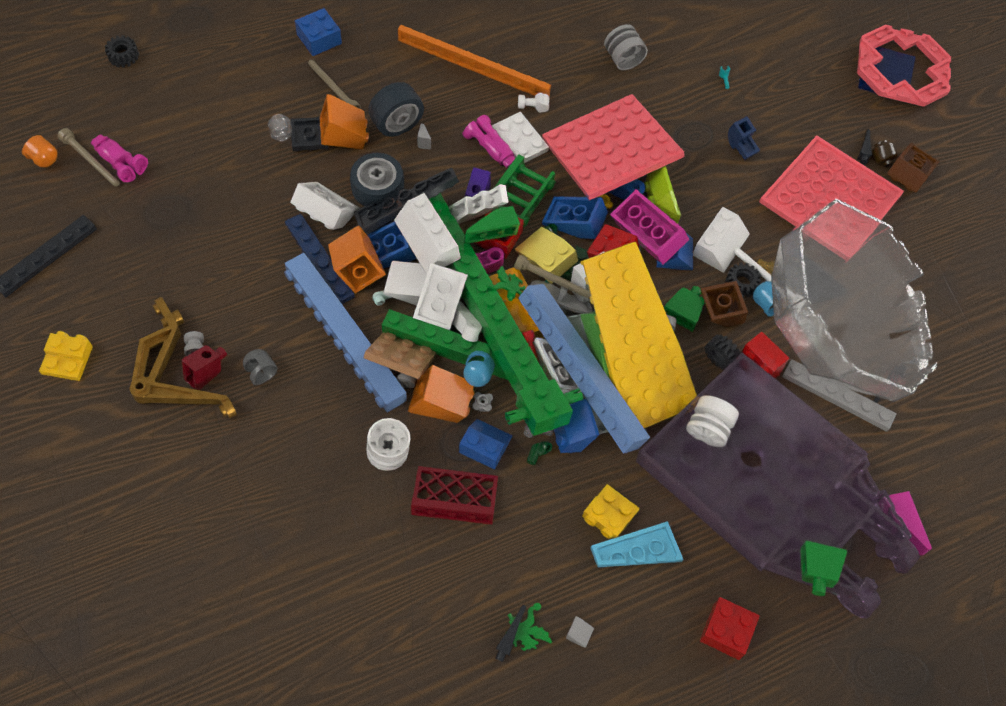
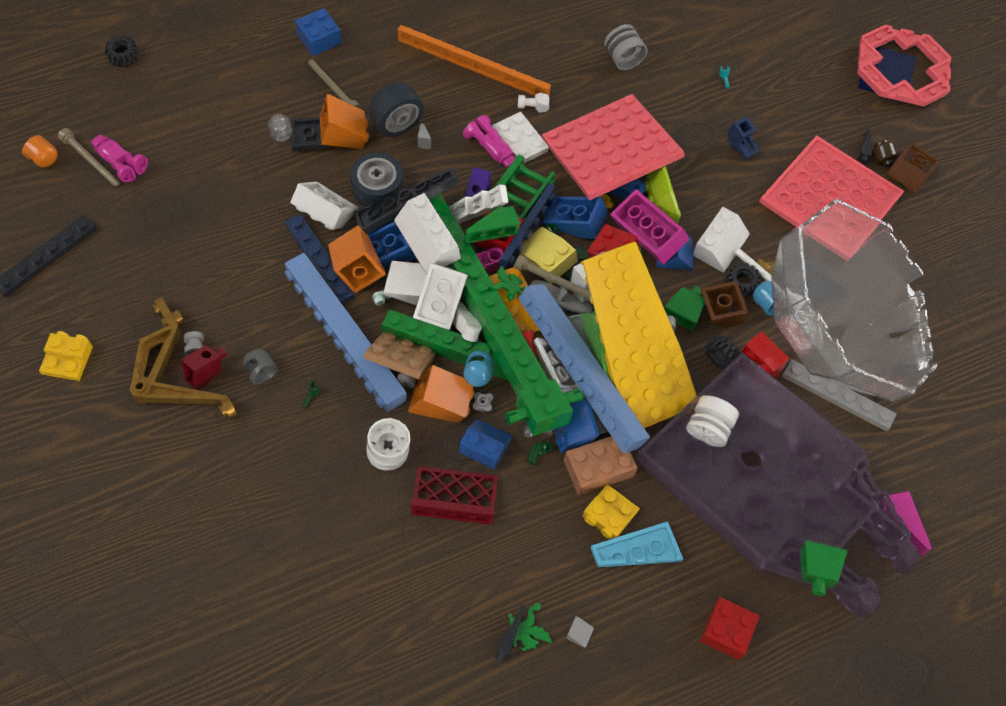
none -> dark green hand [301,381,320,409]
none -> dark blue plate [499,183,556,270]
none -> nougat brick [564,436,637,496]

